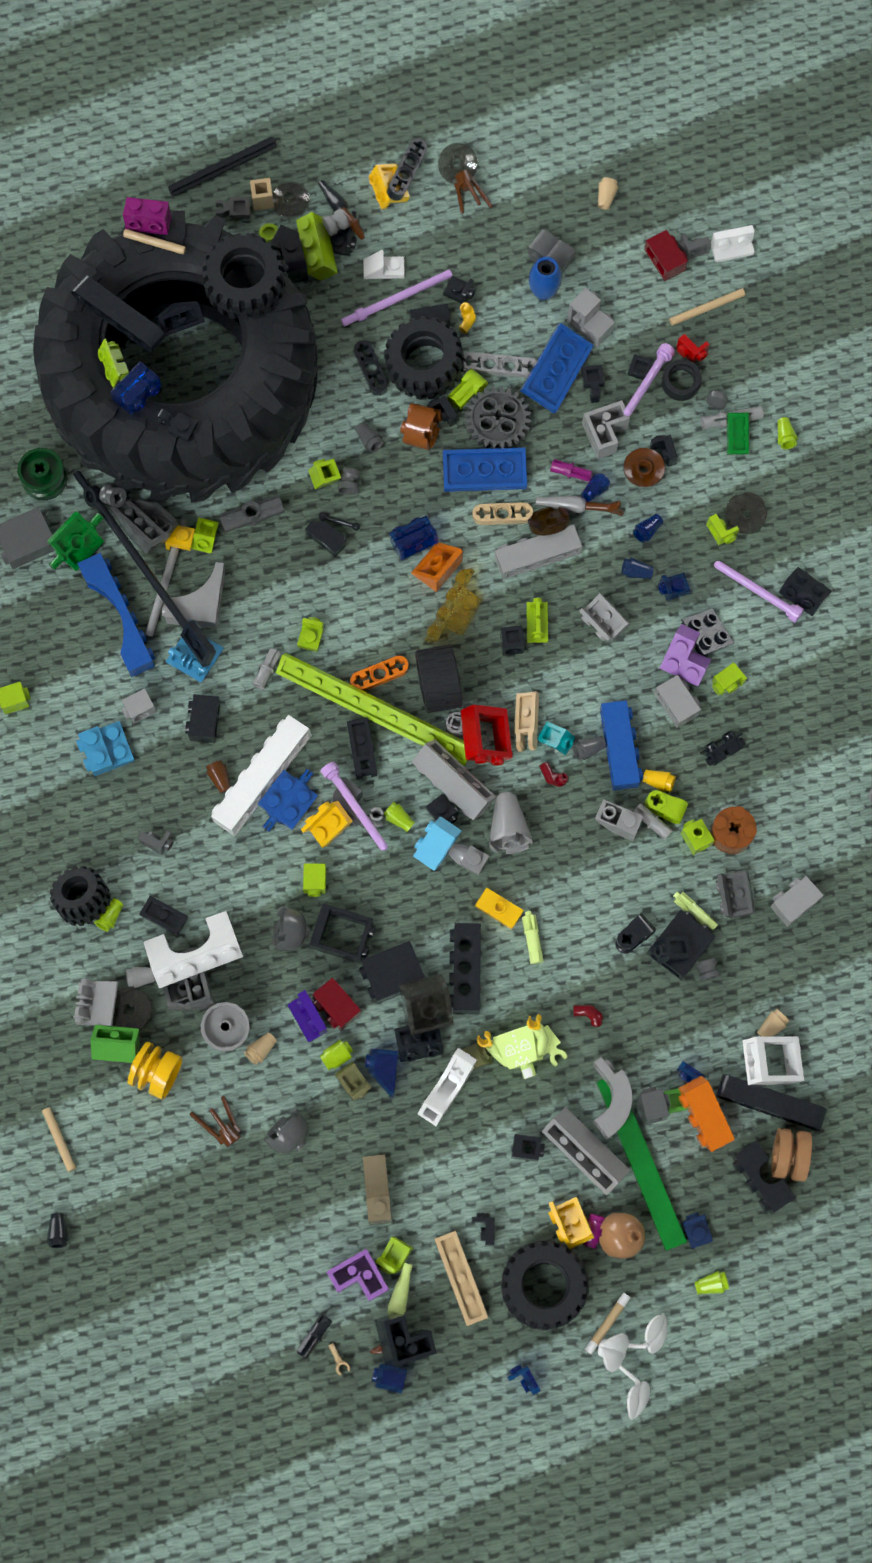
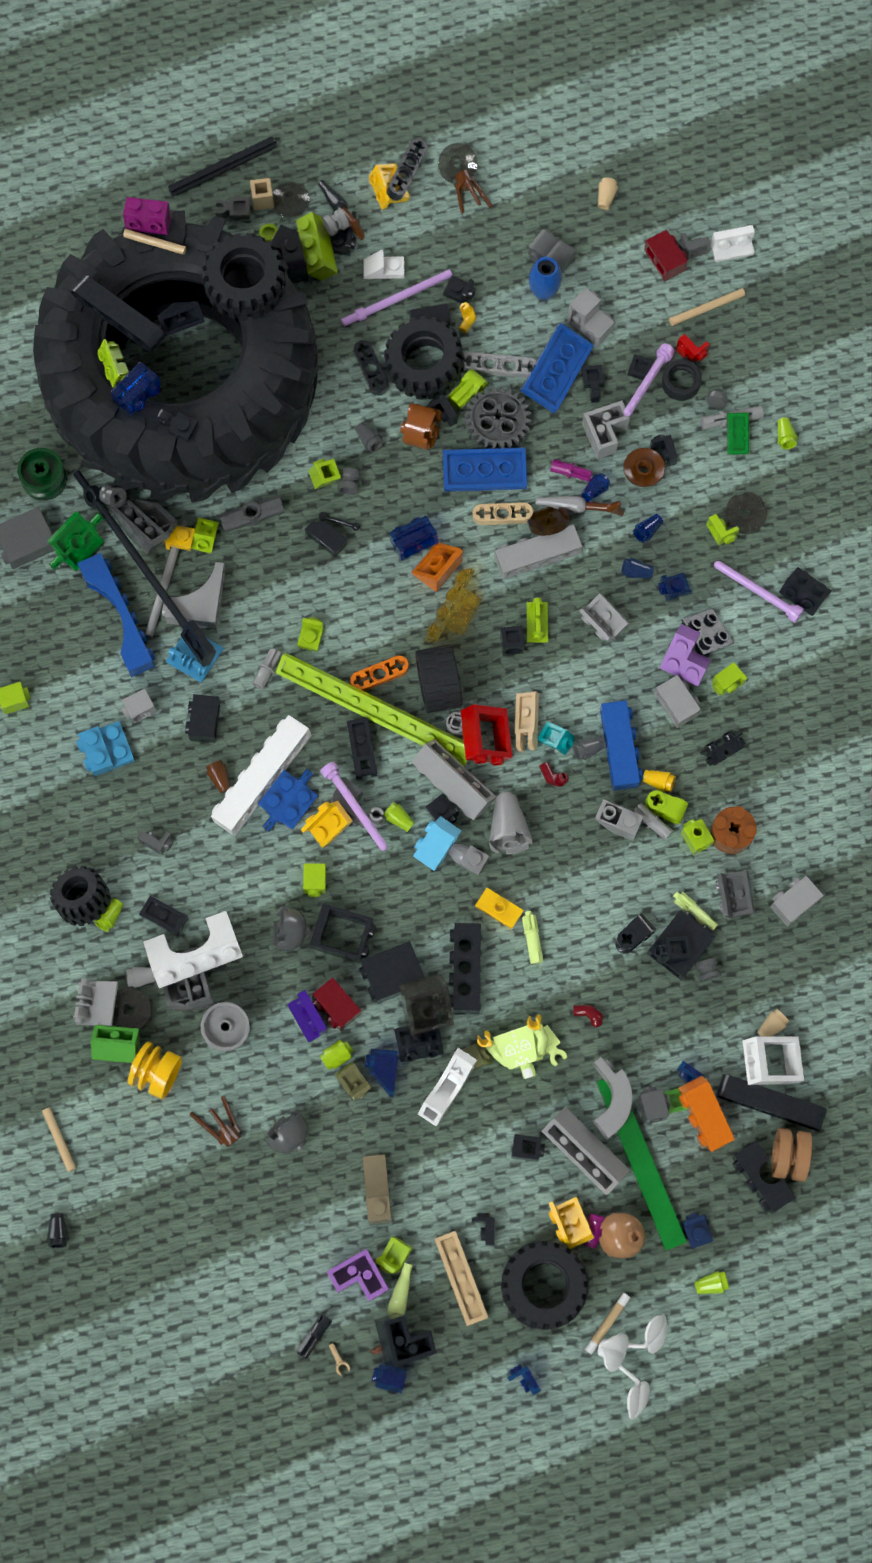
tan cone [244,1032,277,1065] -> none

